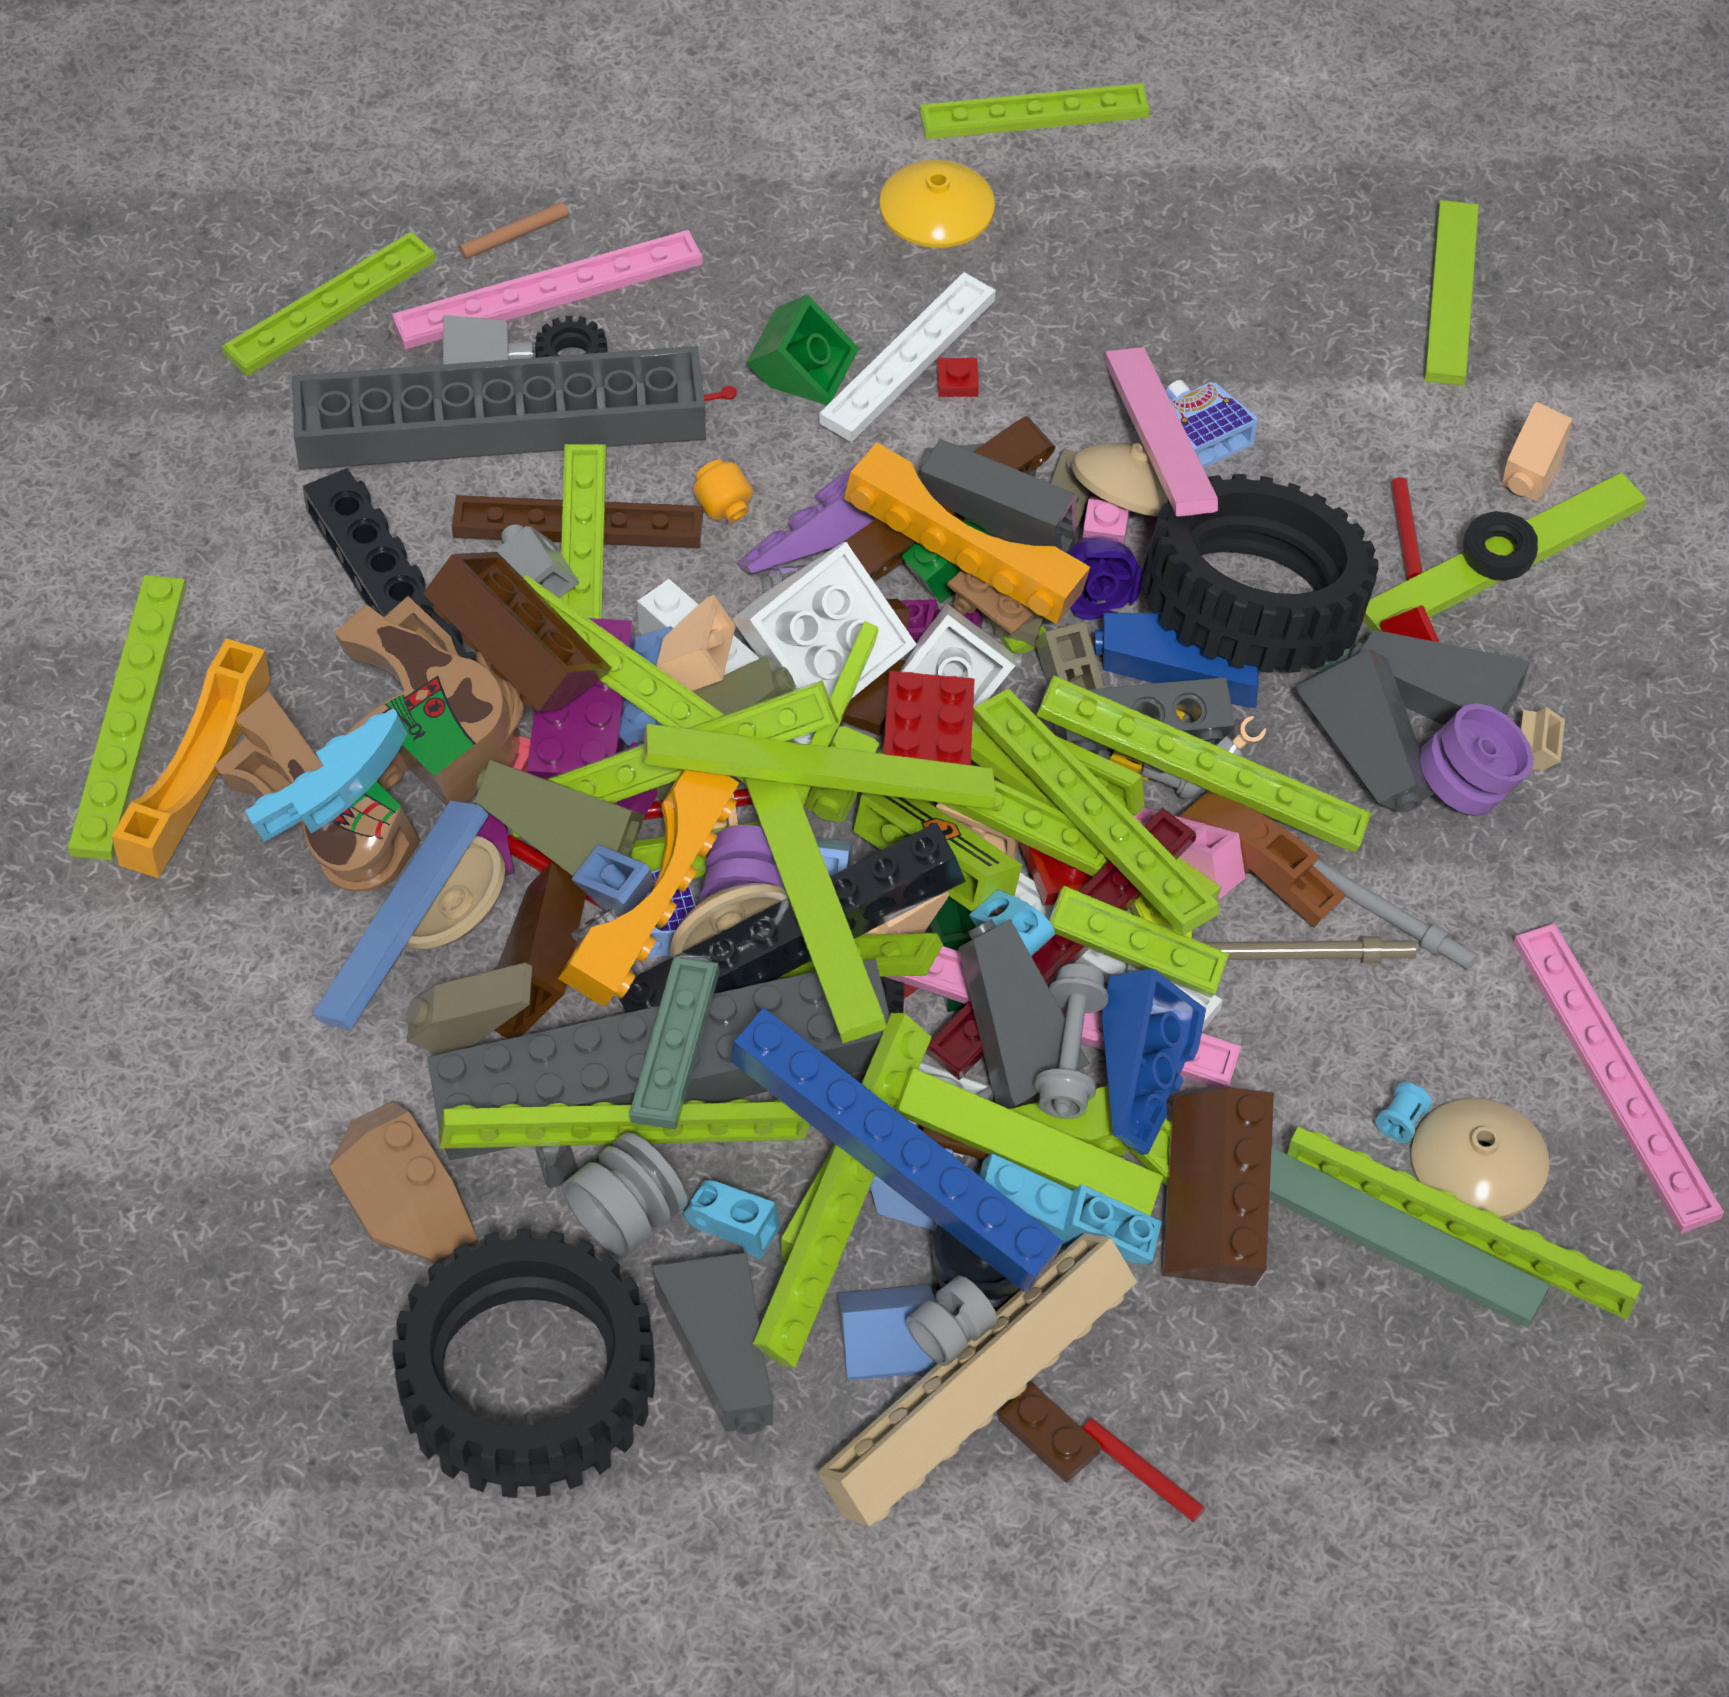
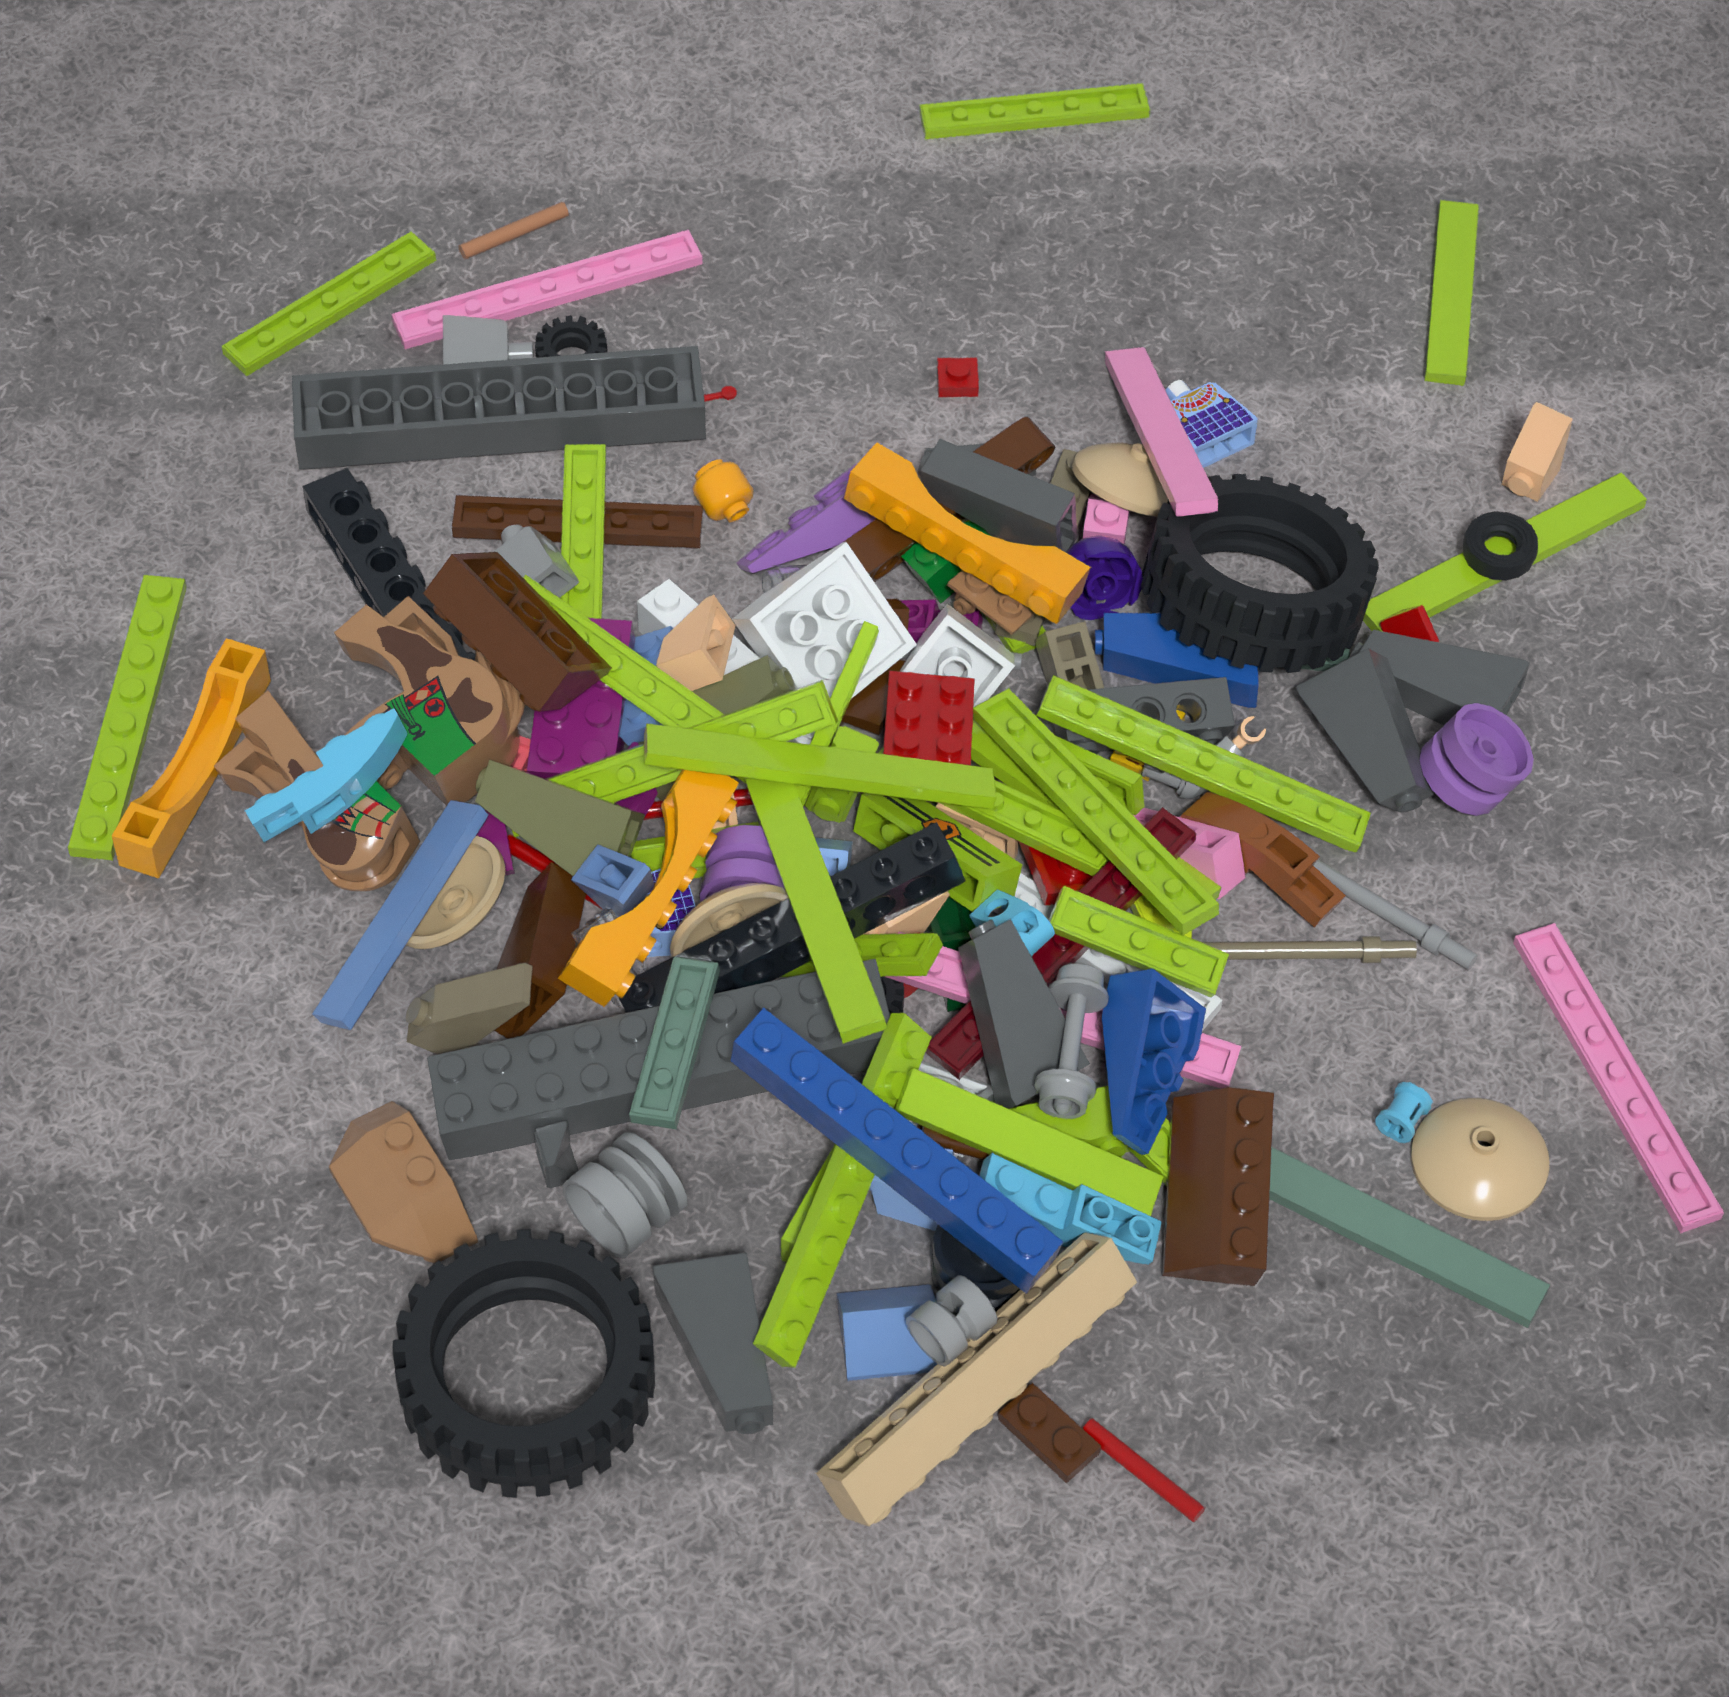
lime plate [438,1099,811,1149] -> none
medium azure leg [684,1180,780,1260] -> none
green slope [746,294,859,405] -> none
white plate [819,272,996,443] -> none
yellow dish [879,159,995,248] -> none
lime plate [1287,1126,1642,1320] -> none
red bar [1391,477,1423,580] -> none
tan piece [1519,707,1565,771] -> none

